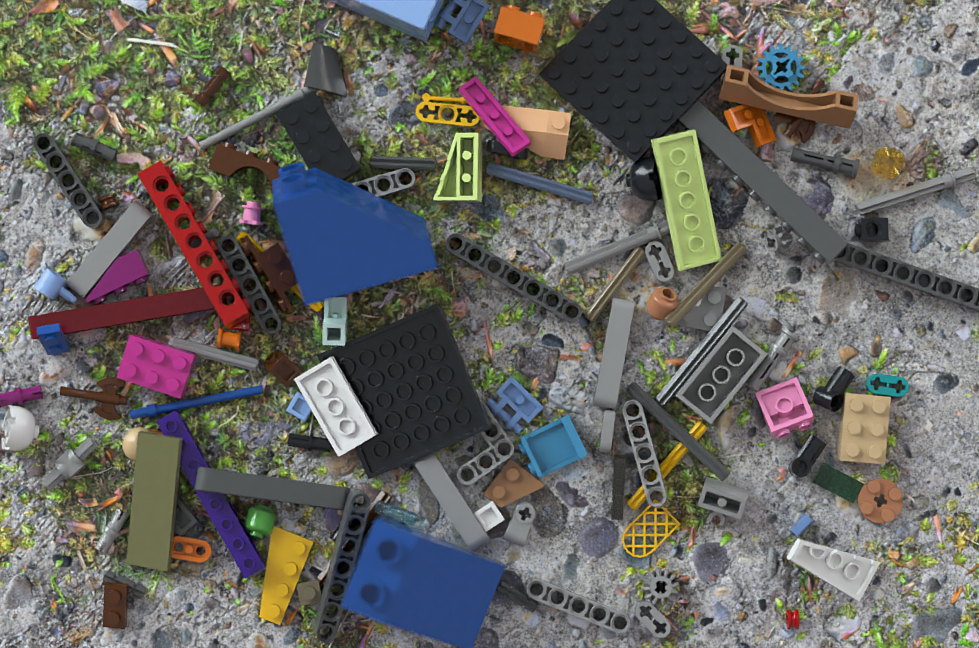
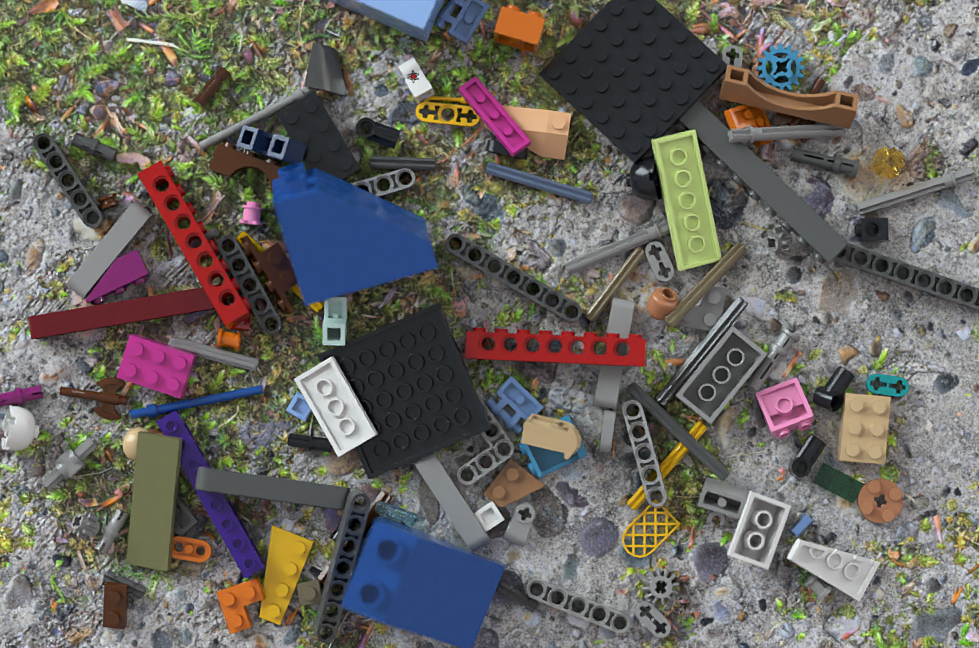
light blue piece [34,268,77,303] -> none
blue plate [37,323,70,356] -> none
bright green head [244,504,276,539] -> none
reddish brown bracket [263,349,302,388] -> none
yellowish green wedge [433,133,483,202] -> none
clear smoke beam [611,455,626,520] -> none
red bush [786,609,799,630] -> none
none -> light grey gear [71,510,100,540]
none -> orange plate [216,577,266,634]
none -> dark blue arch [236,125,307,164]
none -> black piece [356,117,400,149]
none -> white leg [398,58,435,104]
none -> red brick [465,327,648,367]
none -> tan piece [521,413,582,459]
none -> white slope [727,491,791,570]
none -> light grey axle [728,124,844,144]
none -> light grey bush [804,574,833,601]

